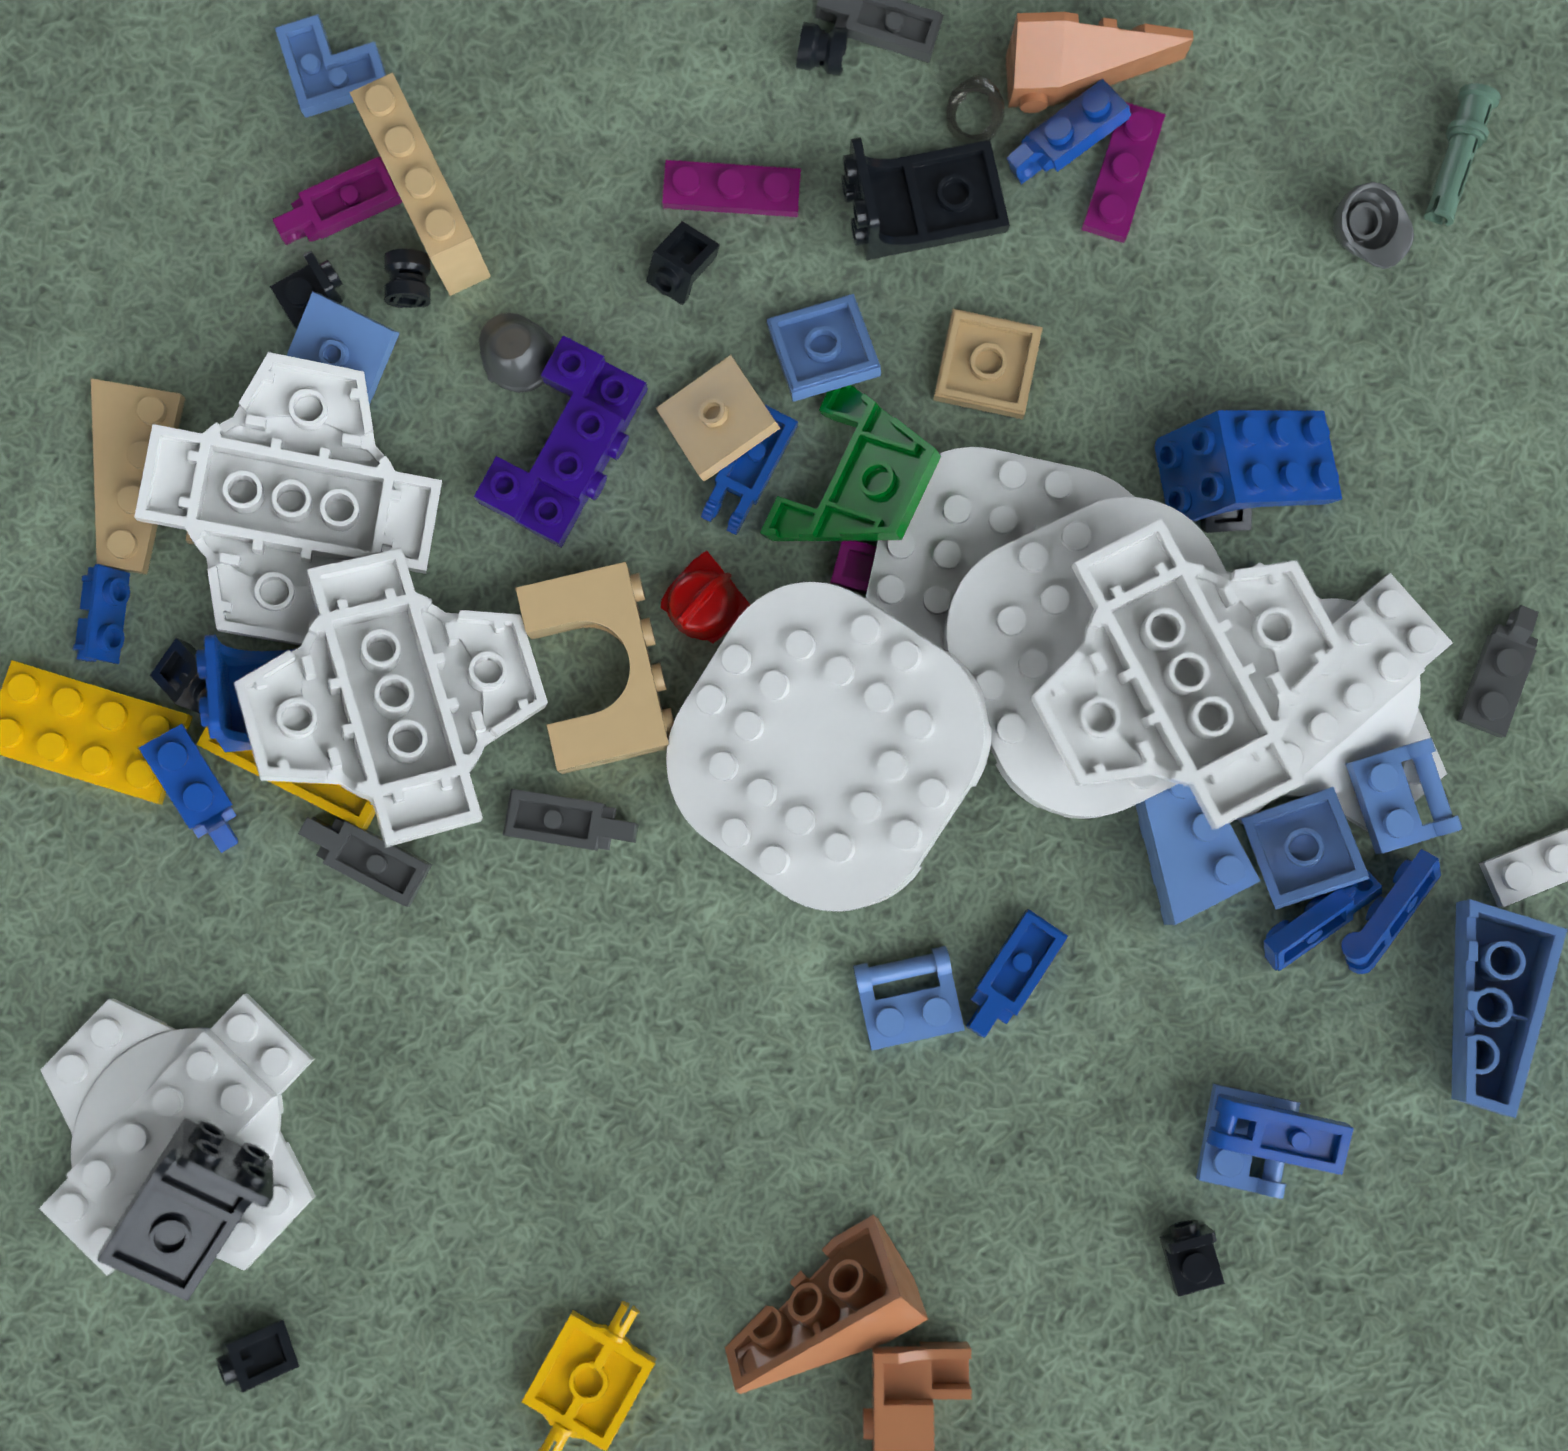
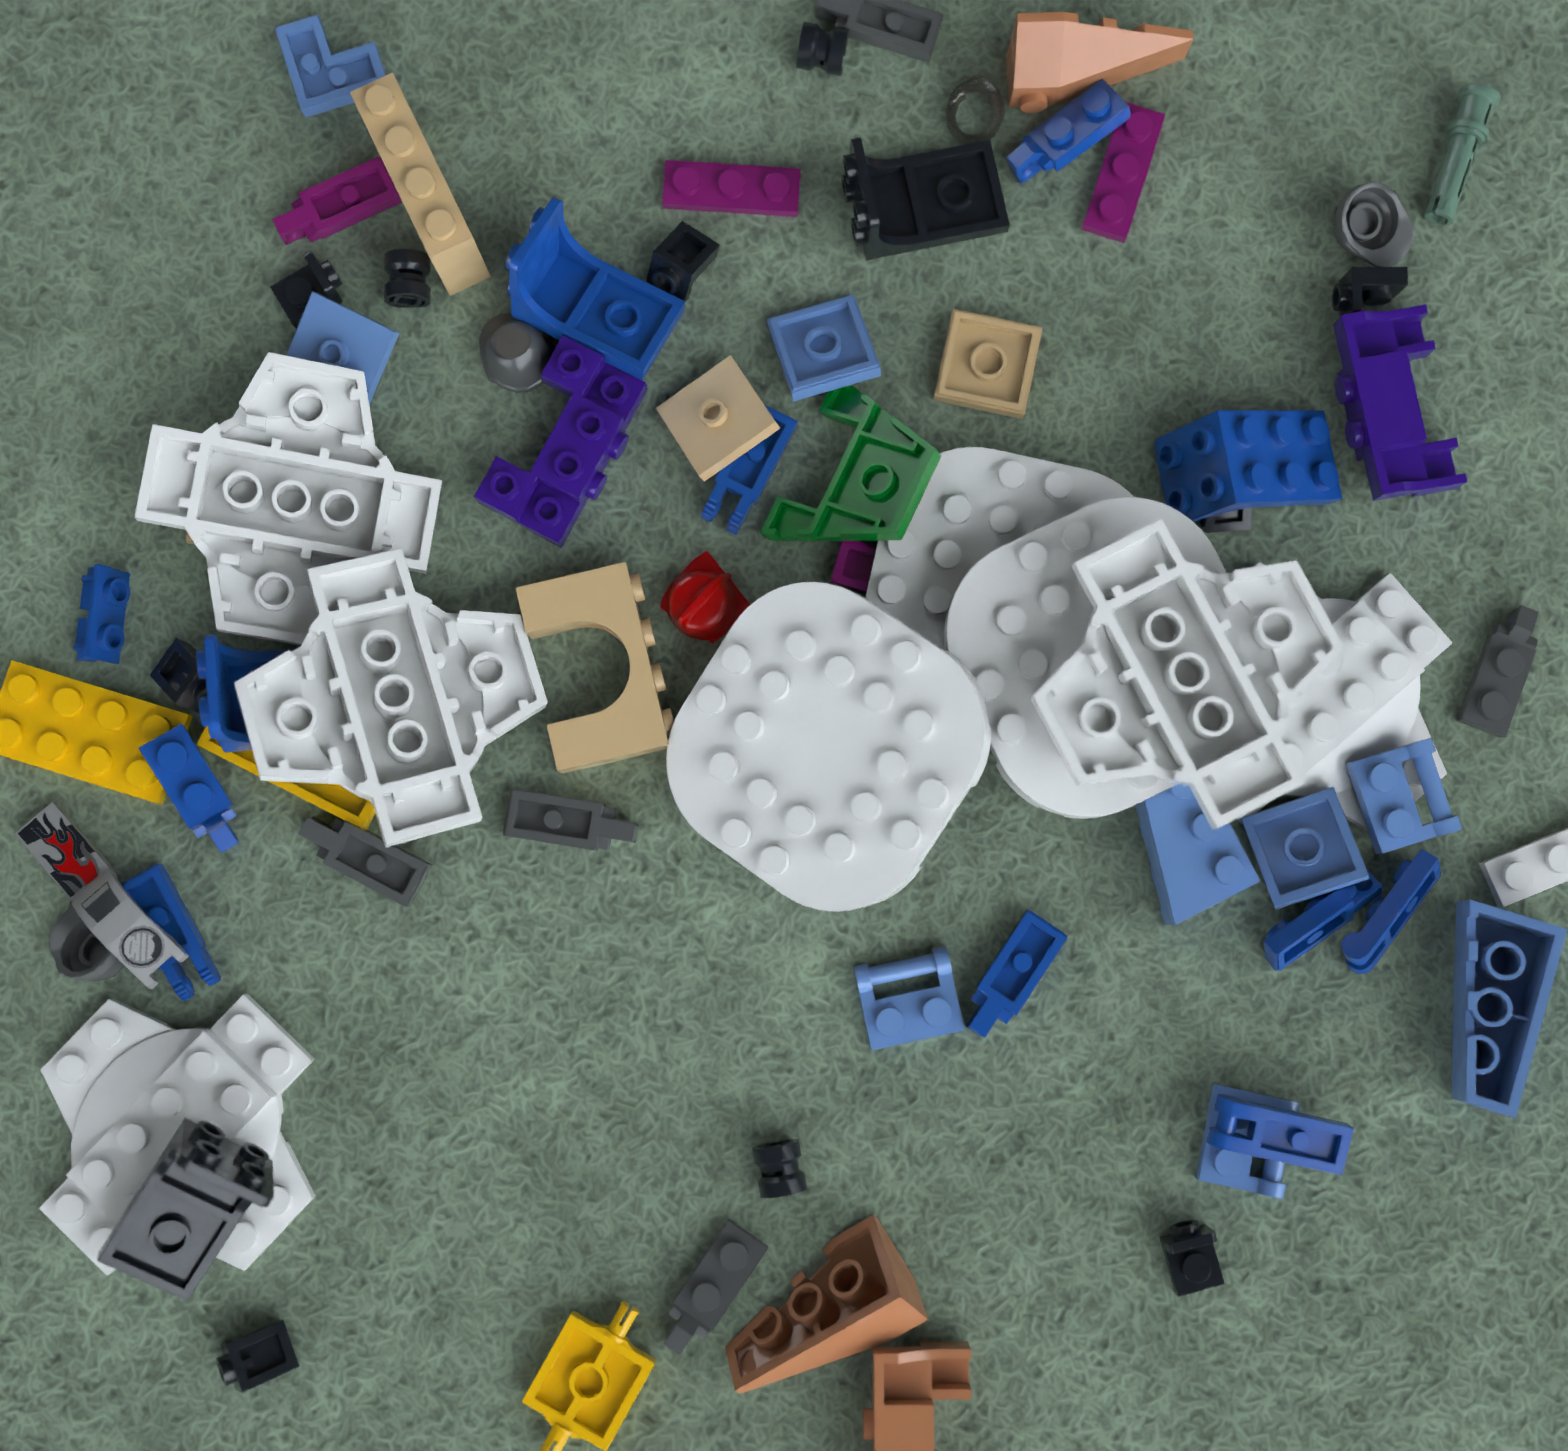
tan wing [91,378,185,575] -> none
none -> piece [15,802,189,989]
none -> dark grey hat [49,906,125,981]
none -> blue hinge [121,863,221,1001]
none -> blue bracket [506,197,685,381]
none -> dark grey hinge [663,1218,768,1355]
none -> black wheel [752,1139,807,1198]
none -> black bracket [1332,267,1408,316]
none -> dark purple bracket [1333,304,1467,501]

